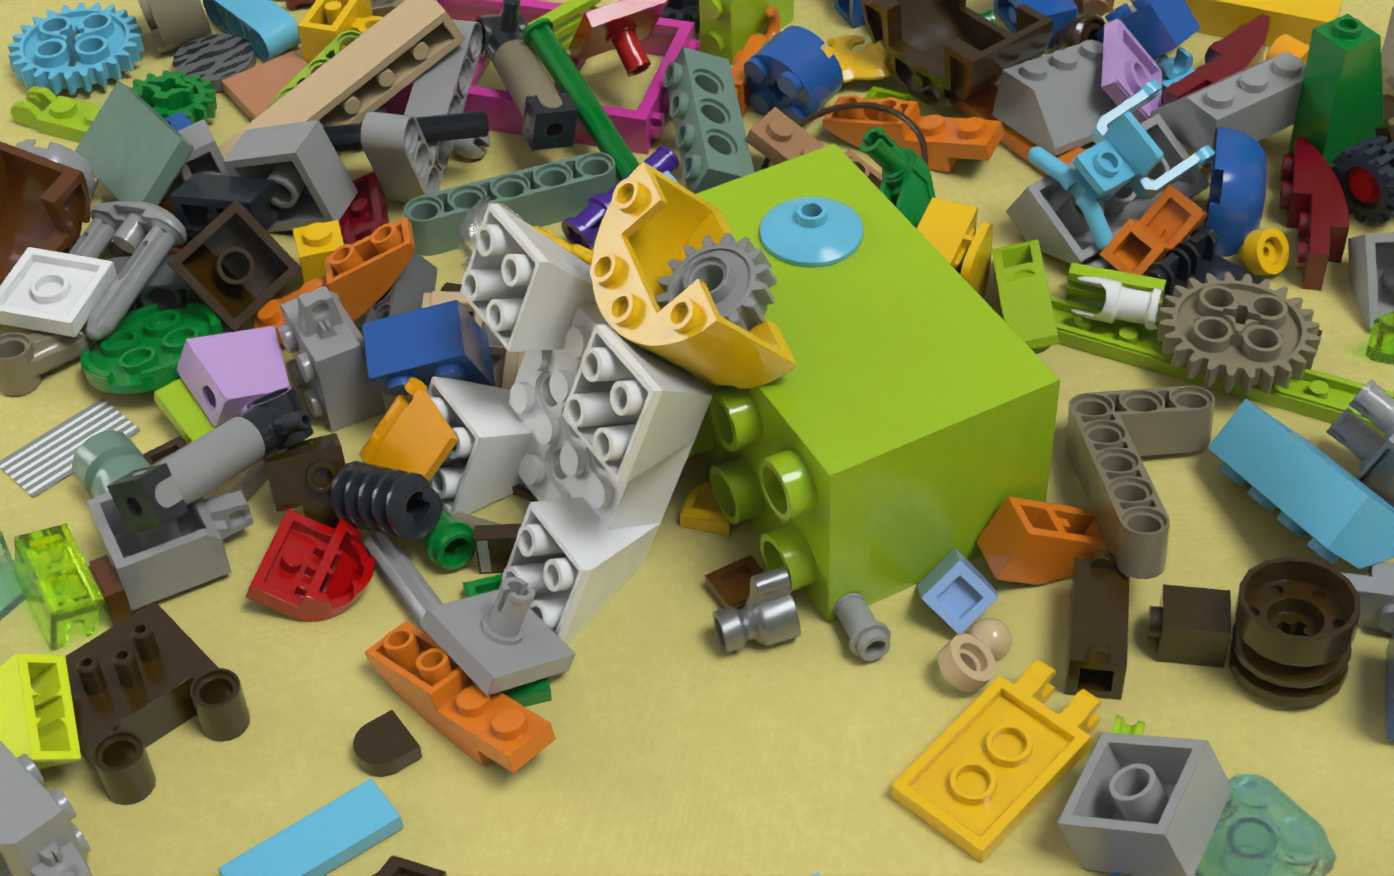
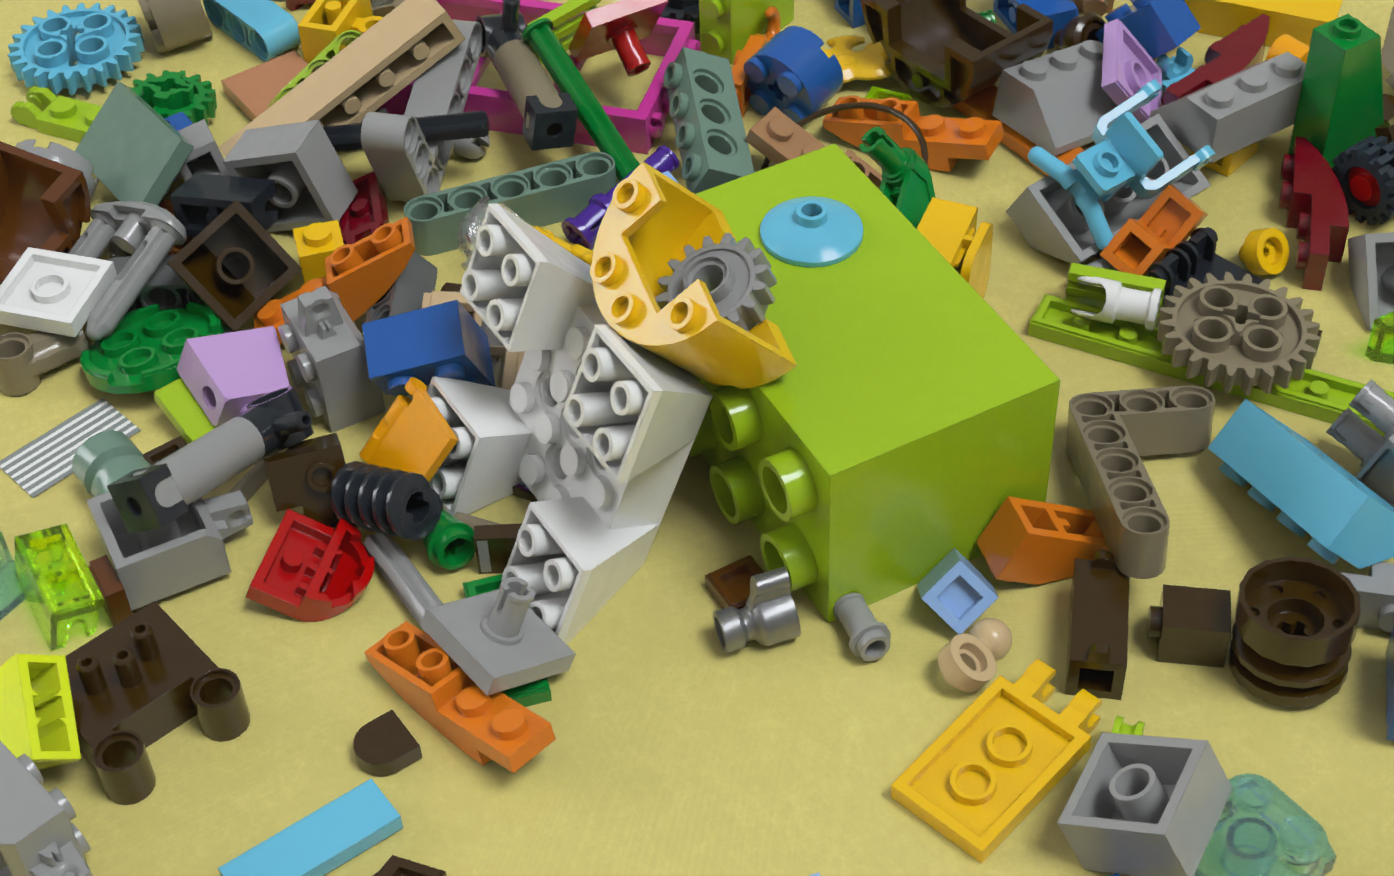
dark grey tile [172,33,256,93] -> none
yellow tile [679,482,734,536] -> none
lime slope [992,239,1060,354] -> none
blue brick [1203,127,1267,257] -> none

